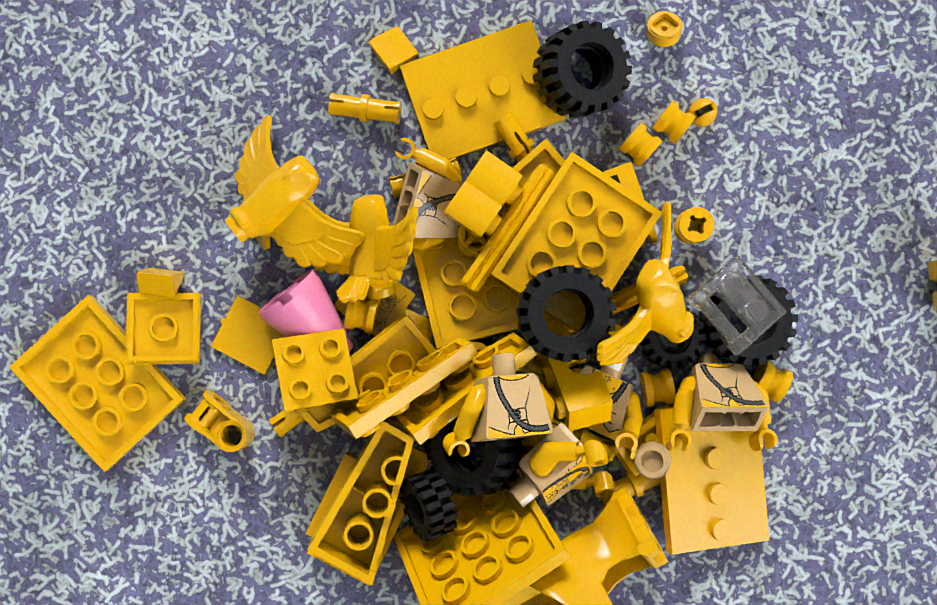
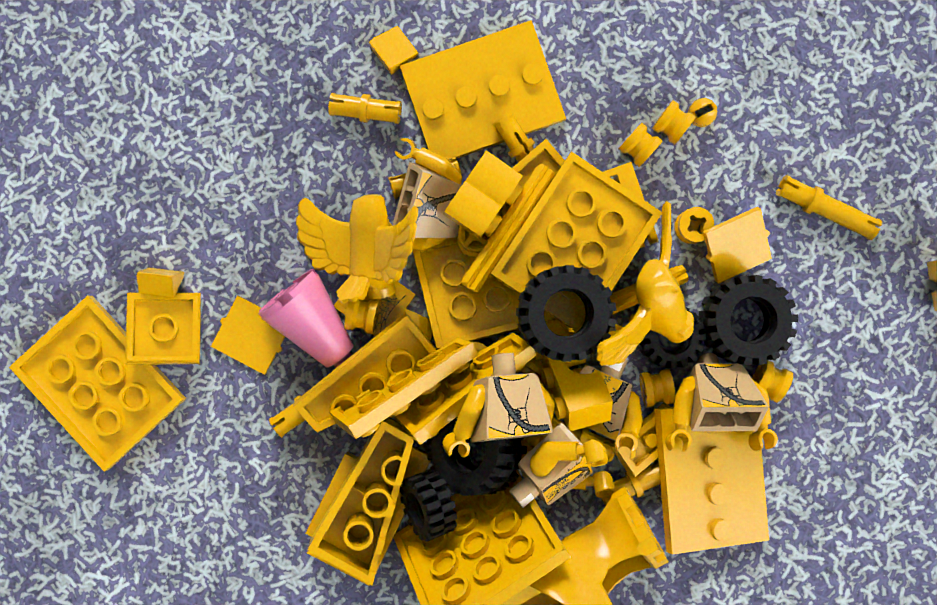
yellow piece [184,389,255,452] -> none
yellow animal [224,115,365,268] -> none
yellow hinge [271,328,358,414] -> none
black tyre [533,20,632,118] -> none
tan tile [634,441,671,479] -> none
yellow tile [646,11,683,47] -> none
clear plate [686,256,787,356] -> none
none -> yellow piece [703,207,772,284]
none -> yellow pin [776,175,882,240]

